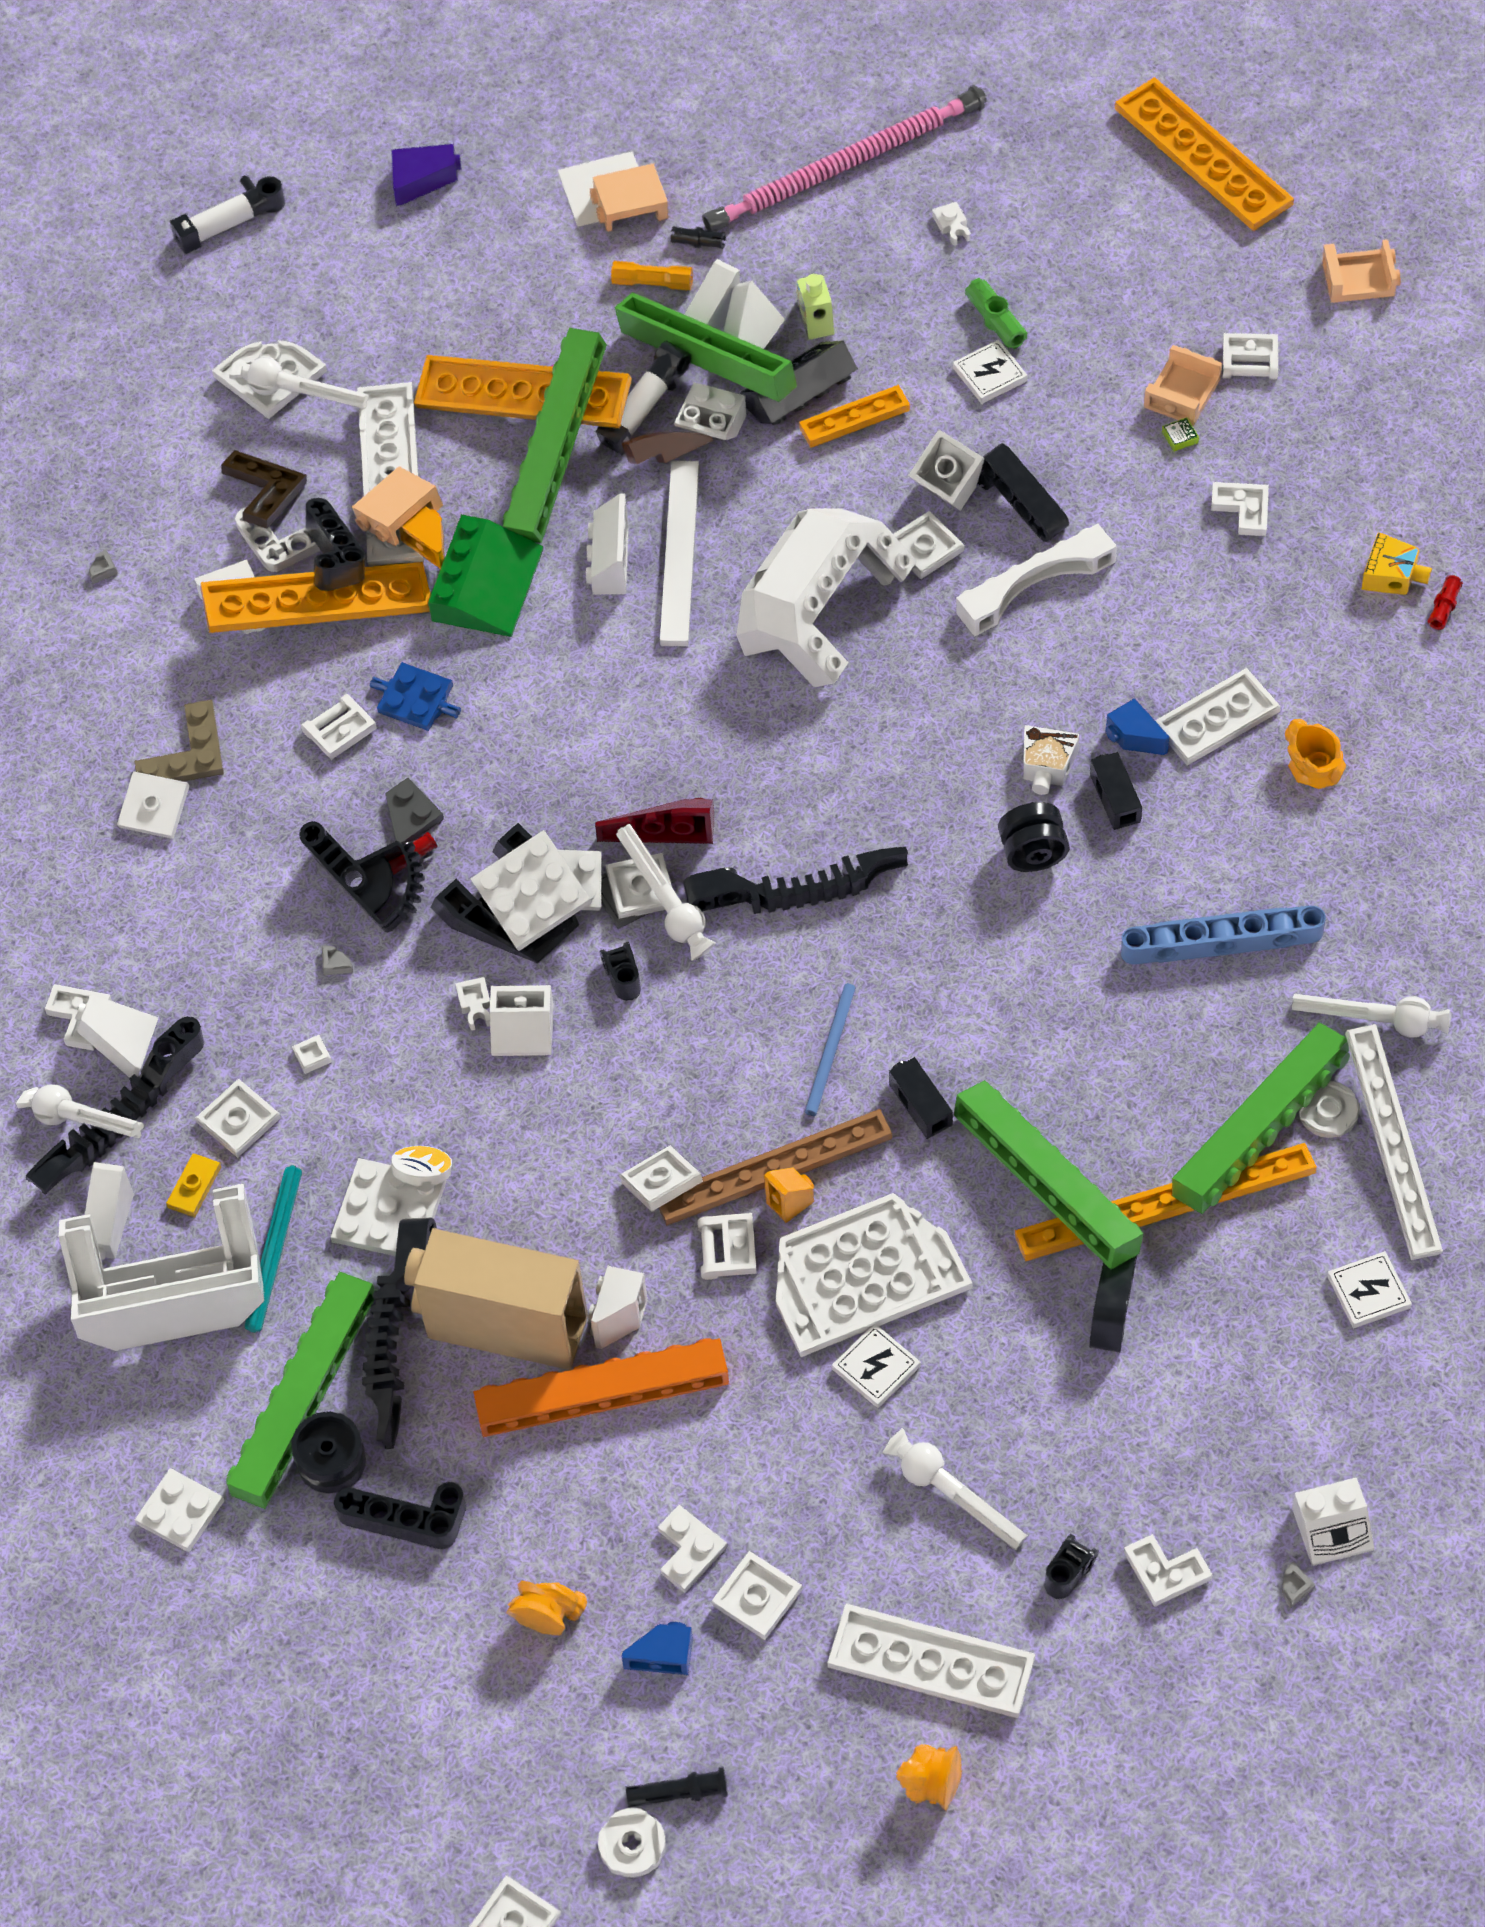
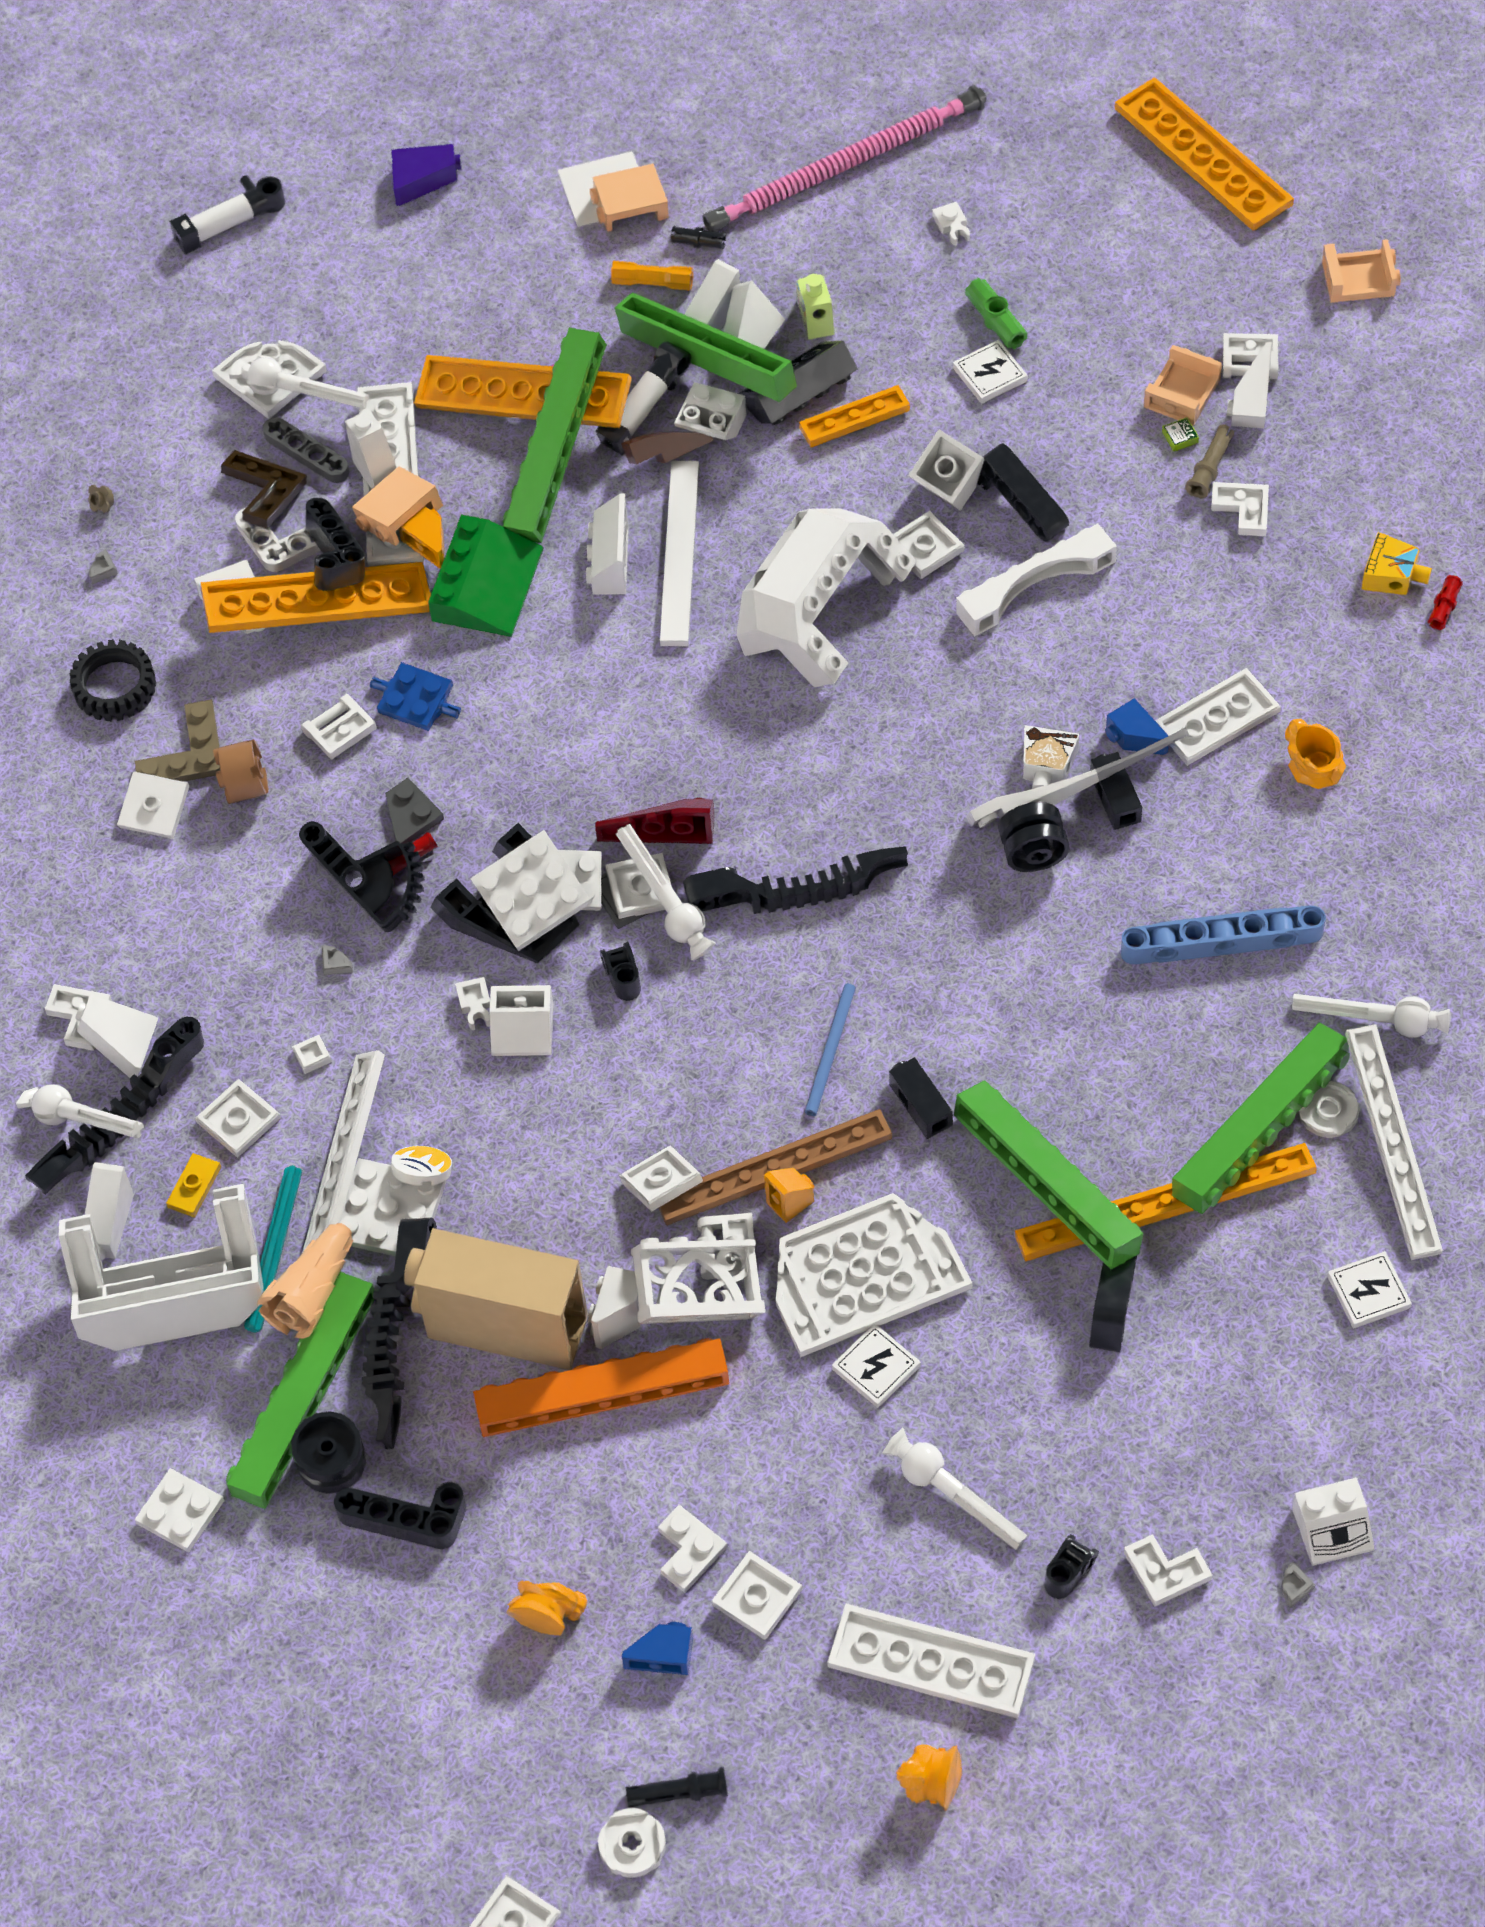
none -> black tyre [69,639,156,721]
none -> dark tan plate [88,485,114,513]
none -> medium nougat brick [213,739,269,804]
none -> light nougat cone [257,1223,354,1338]
none -> dark grey beam [262,417,350,483]
none -> white tile [302,1050,385,1253]
none -> white slope [345,409,397,489]
none -> white fence [631,1235,766,1324]
none -> white plate [966,728,1189,828]
none -> dark tan pin [1185,425,1234,499]
none -> white slope [1227,342,1272,428]

